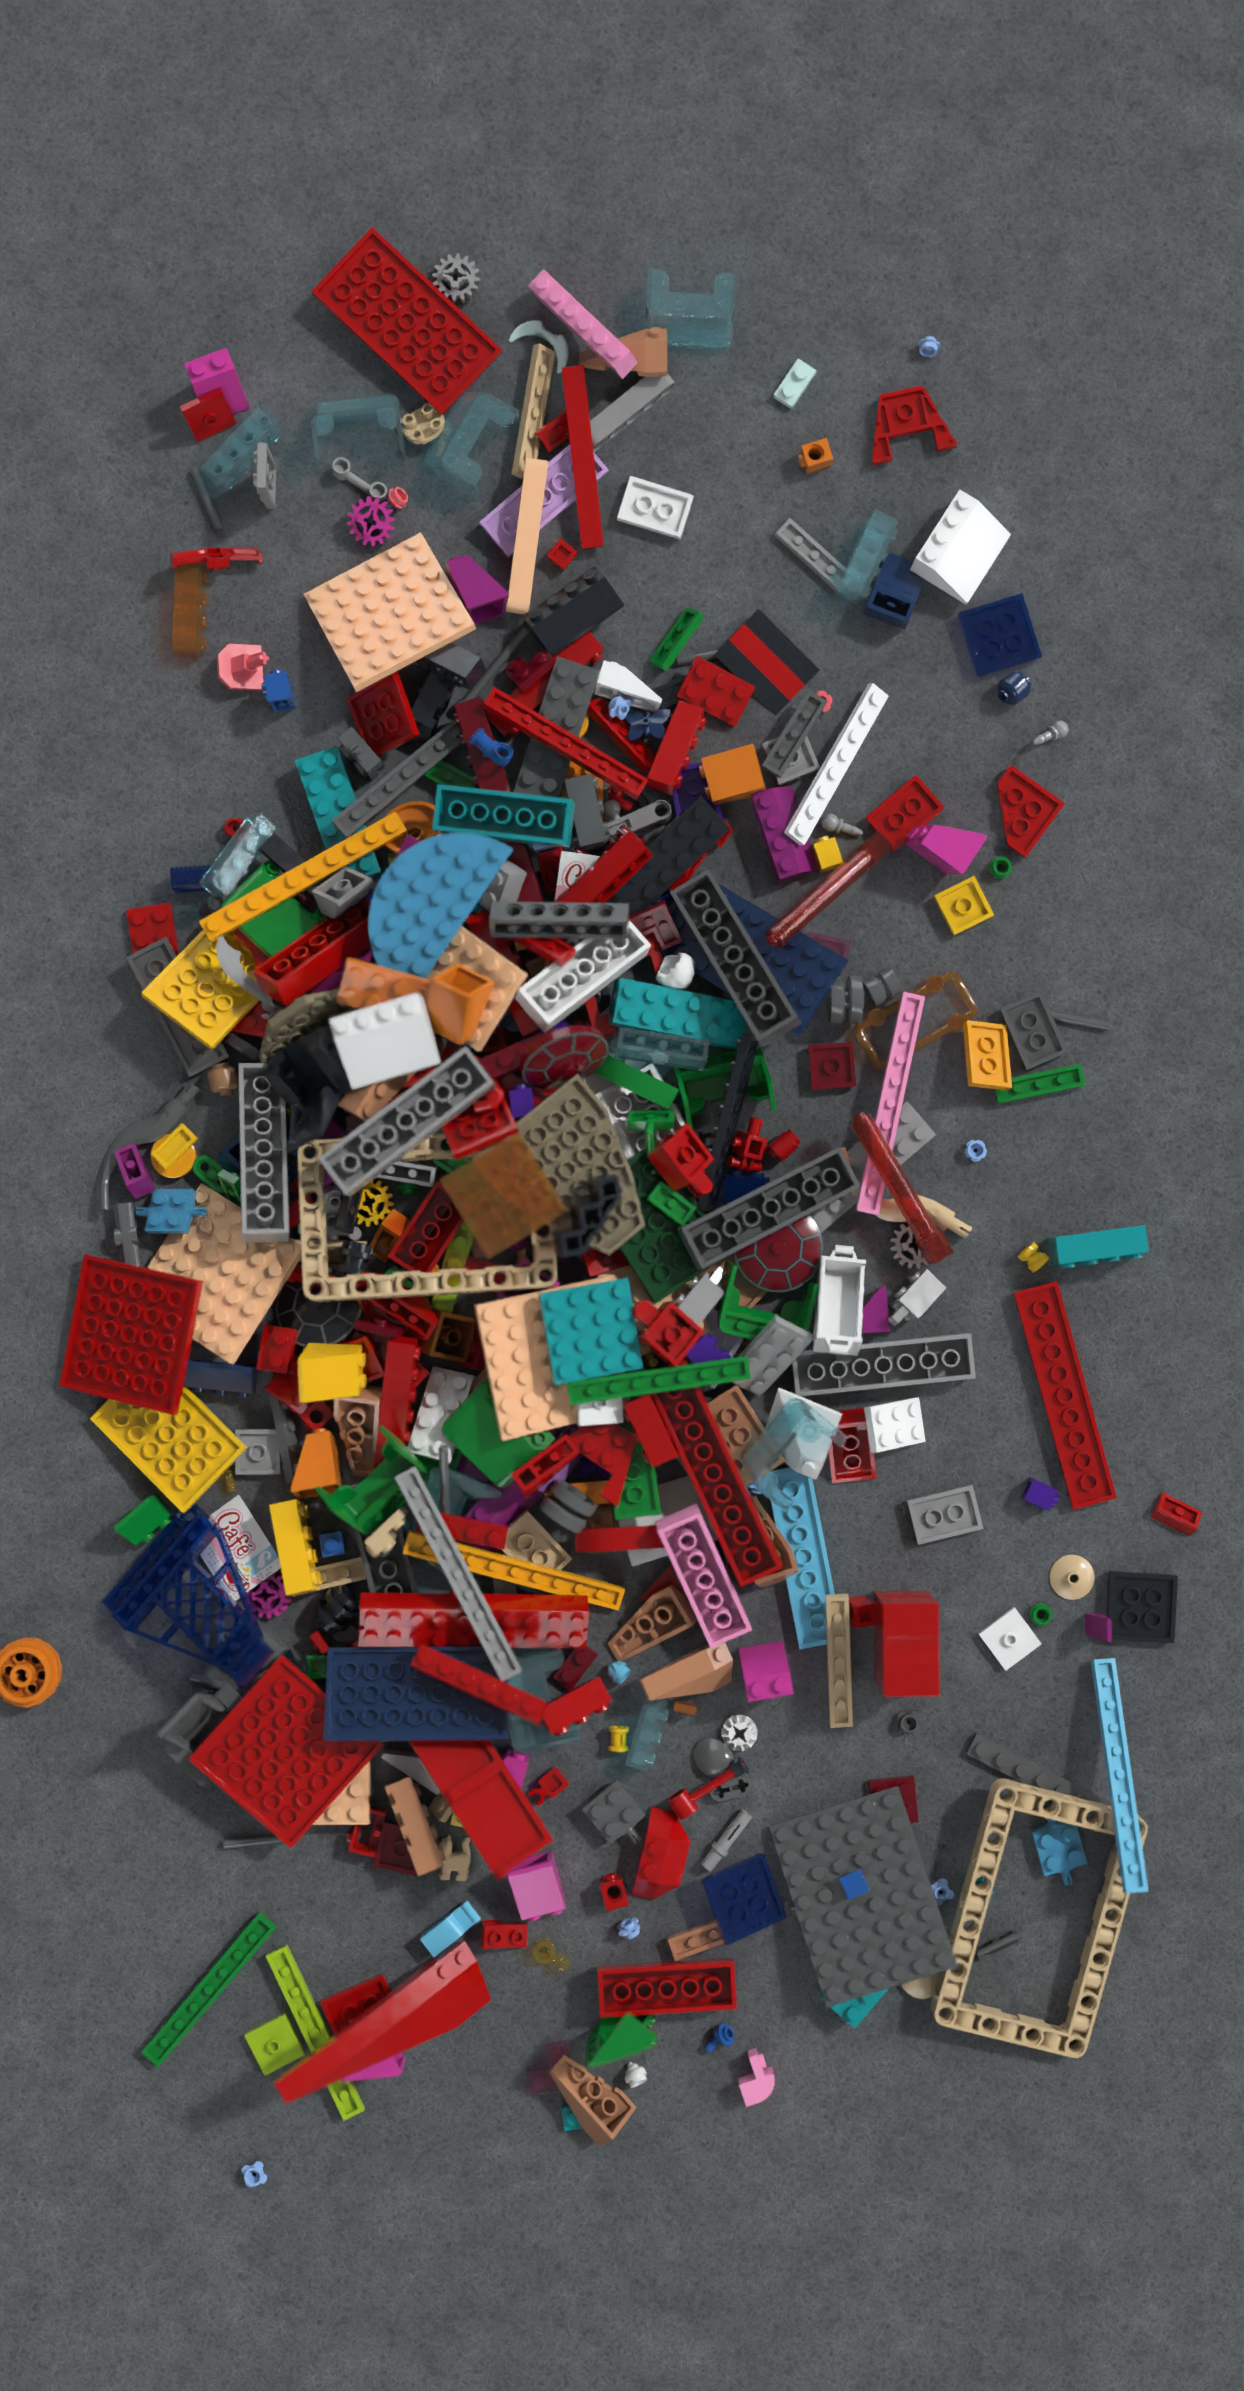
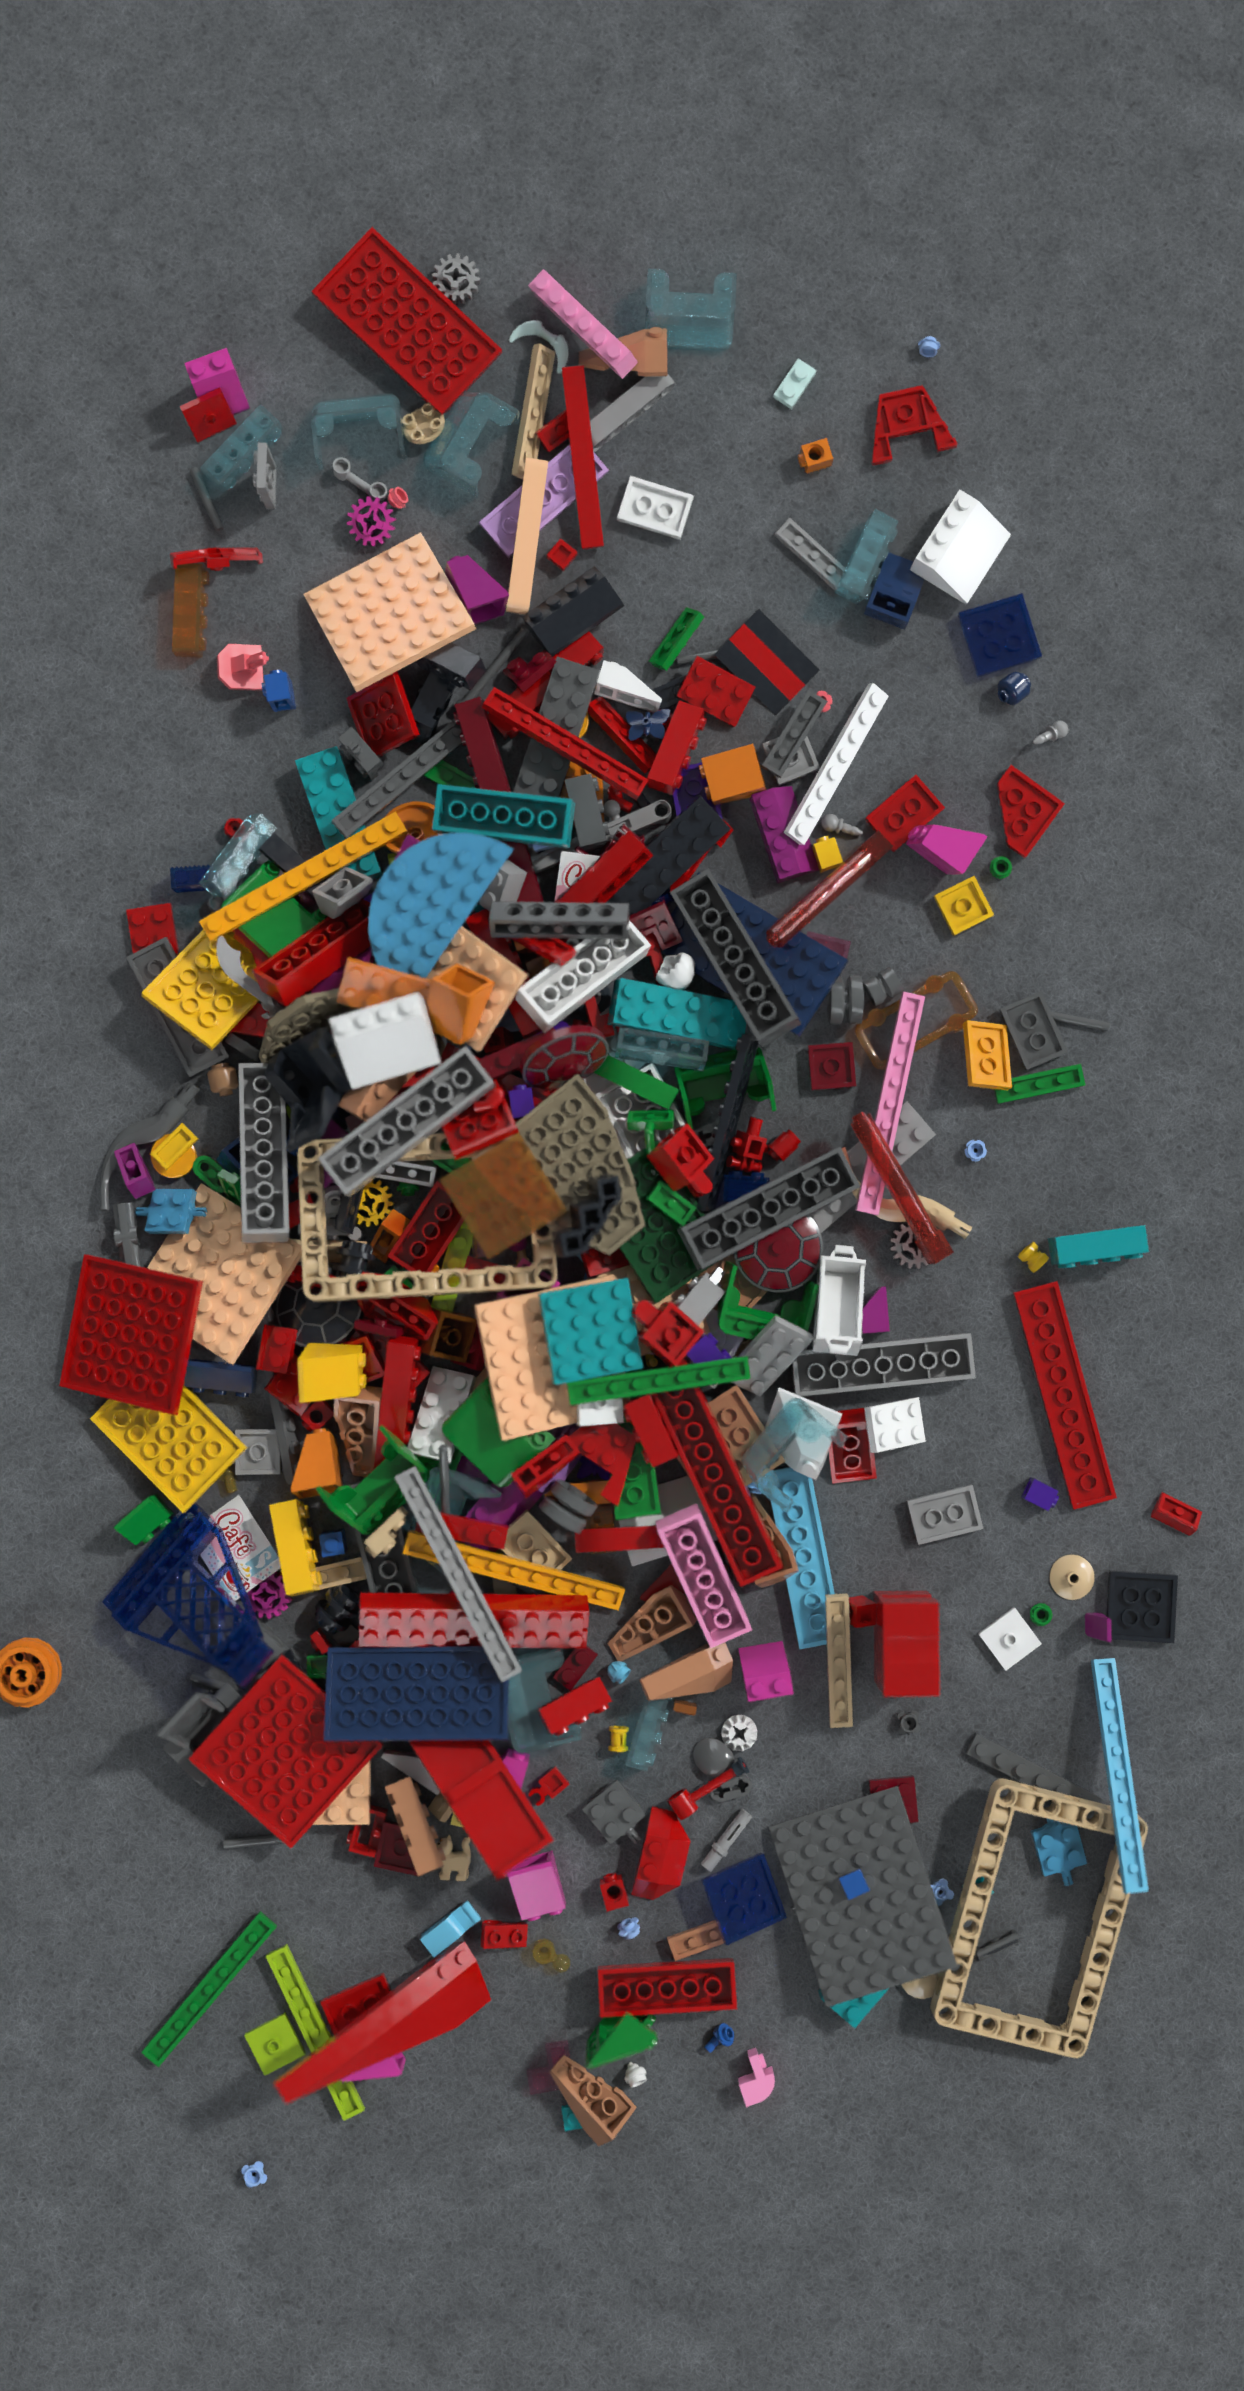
red brick [411,1644,548,1726] -> none
blue connector [469,728,513,766] -> none
red slope [537,848,564,893] -> none
light blue plate [609,696,632,720] -> none
hinge [888,1269,946,1326] -> none

